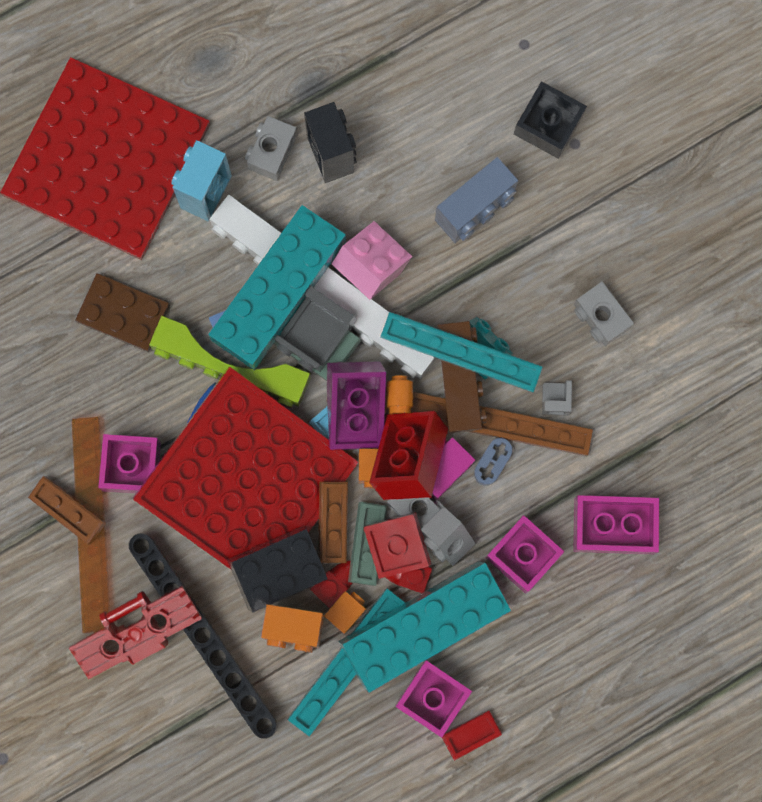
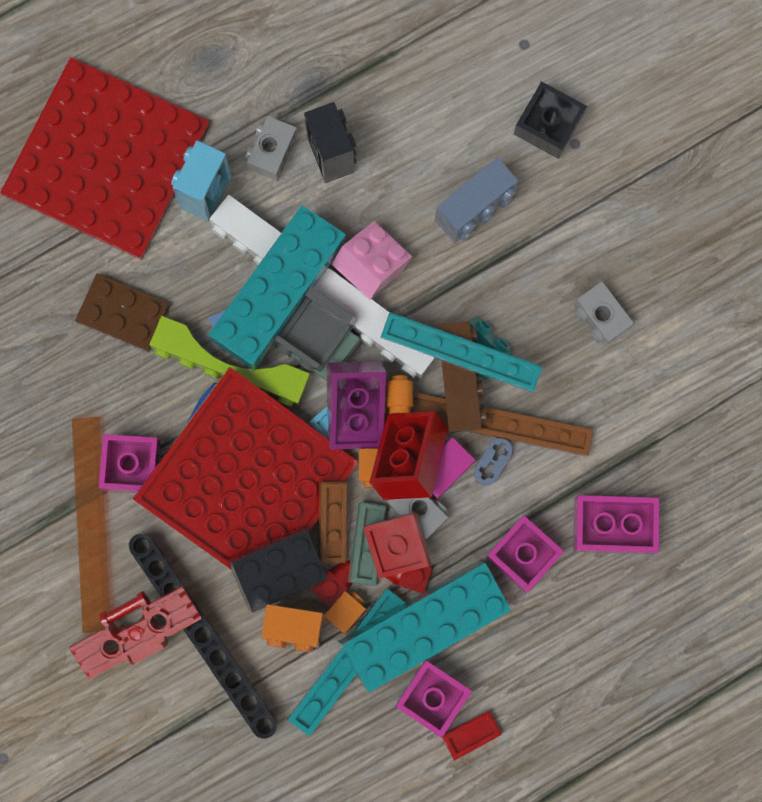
dark orange tile [28,476,106,545] -> none
light grey brick [421,507,476,566] -> none
light grey panel [542,380,572,416] -> none

